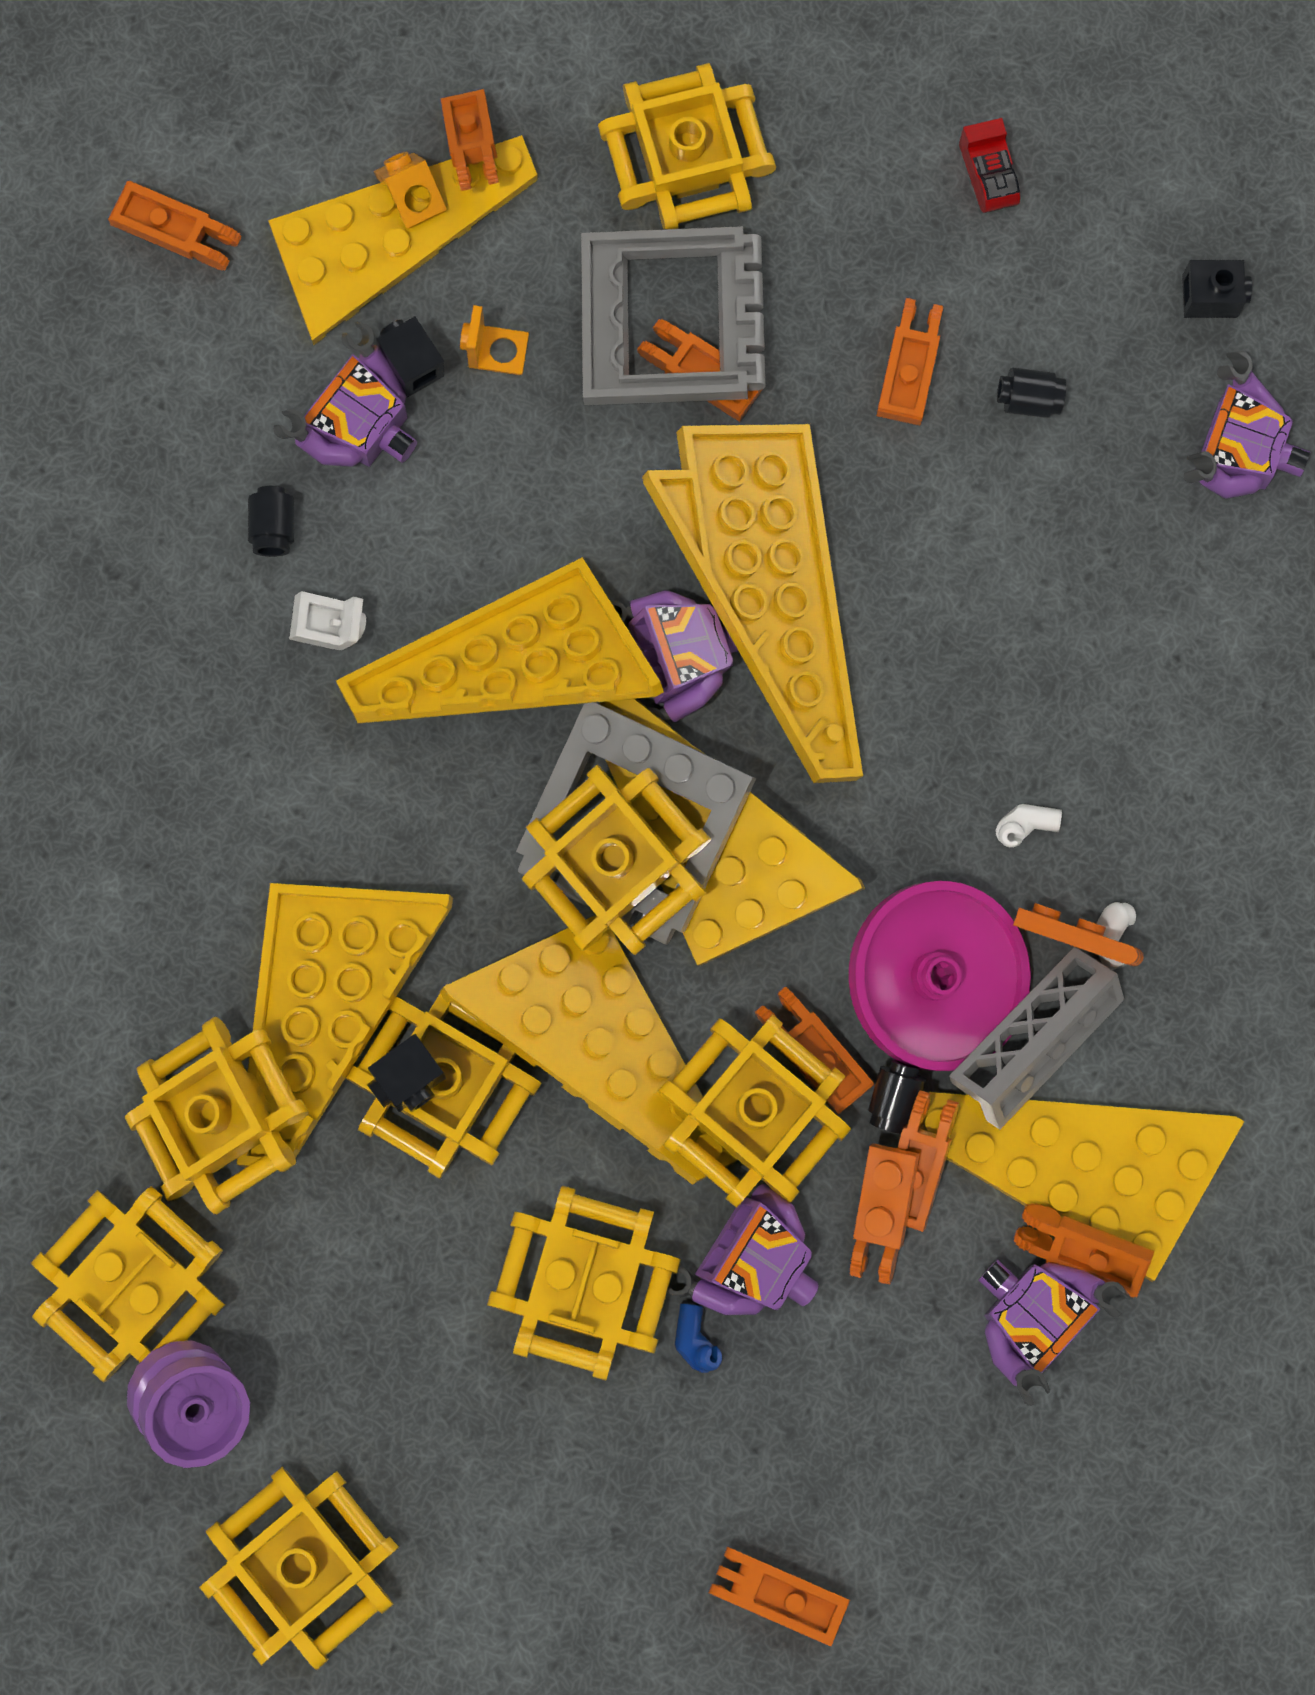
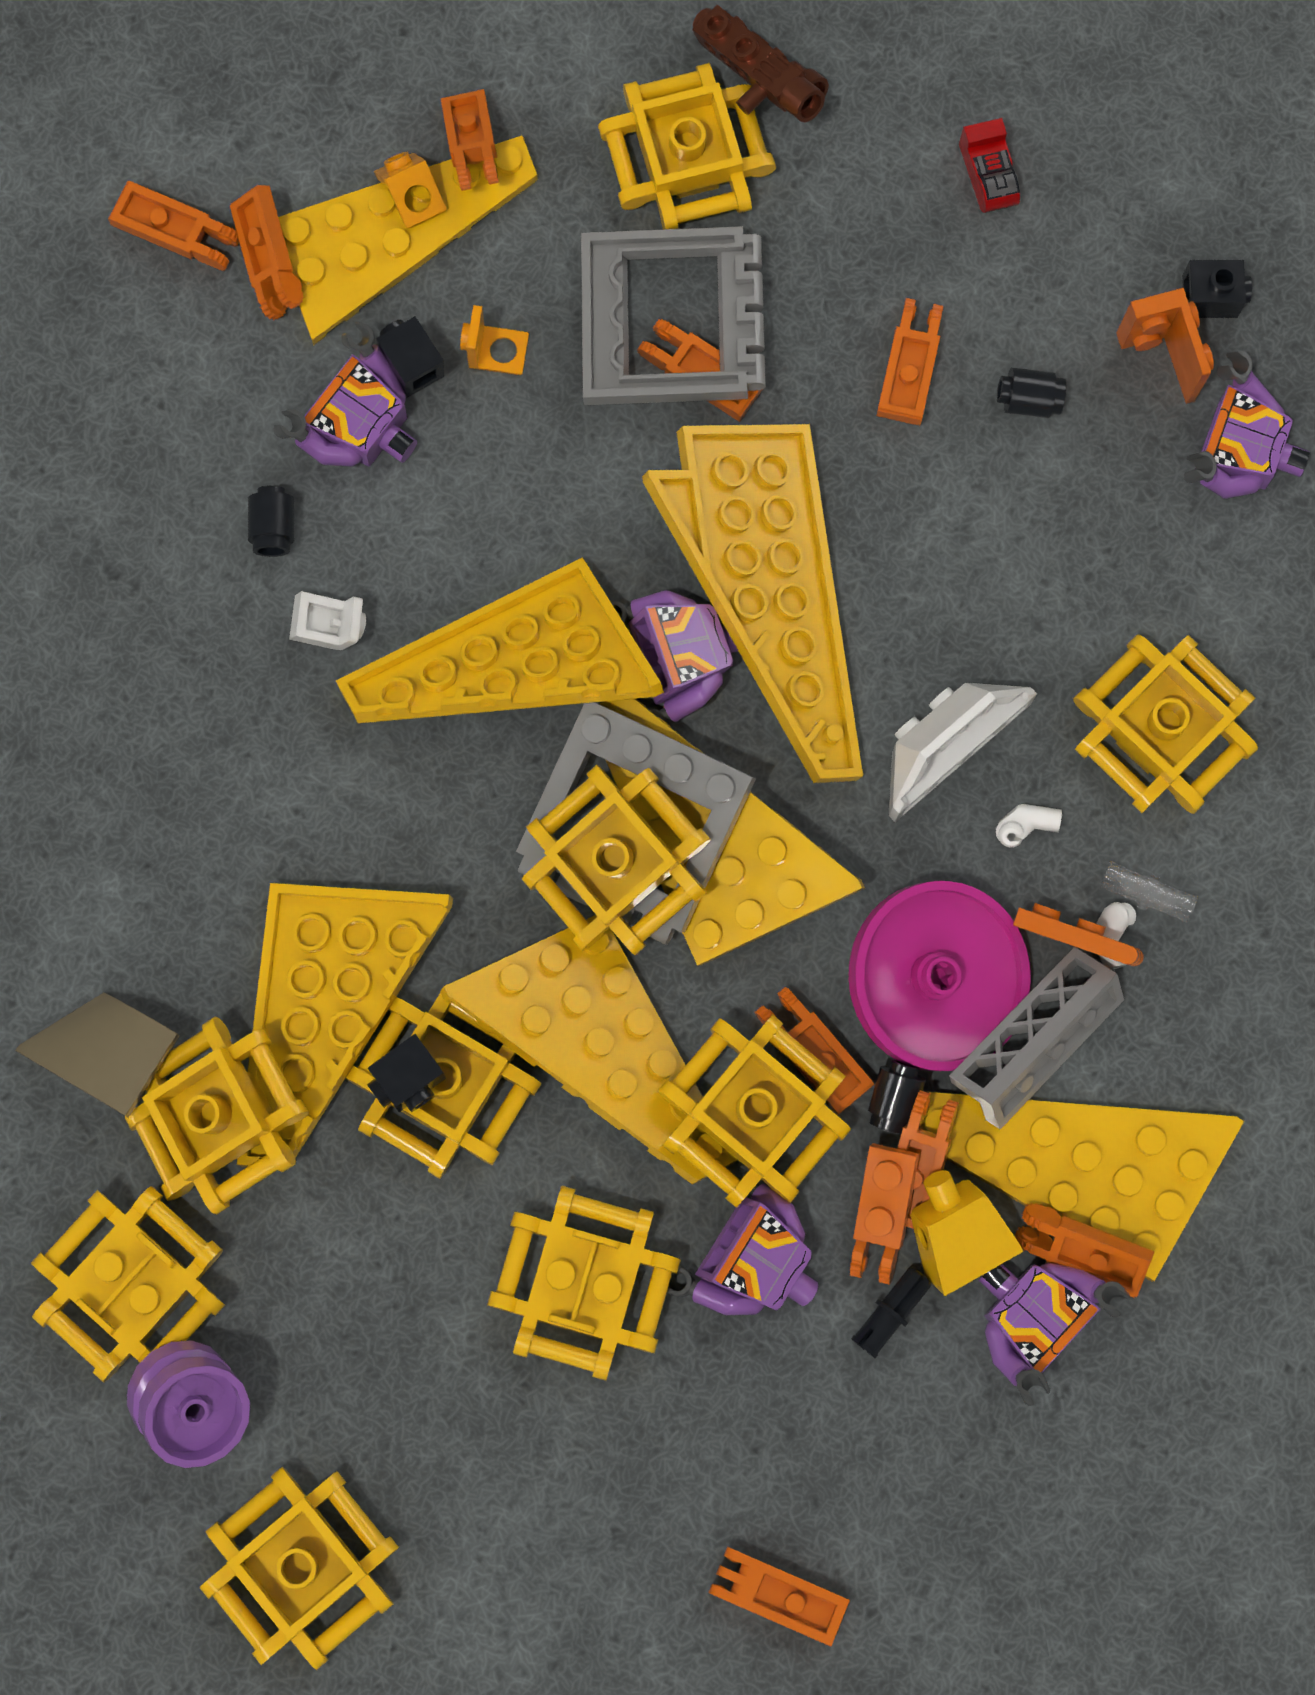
blue arm [675,1304,722,1373] -> none
none -> dark tan slope [15,992,180,1118]
none -> orange hinge [230,185,304,321]
none -> copper piece [692,5,829,122]
none -> black axle [851,1268,931,1359]
none -> white wedge [889,683,1037,822]
none -> yellow torso [910,1170,1024,1296]
none -> yellow brick [1073,635,1258,814]
none -> clear pin [1099,860,1198,924]
none -> orange bracket [1116,288,1214,404]

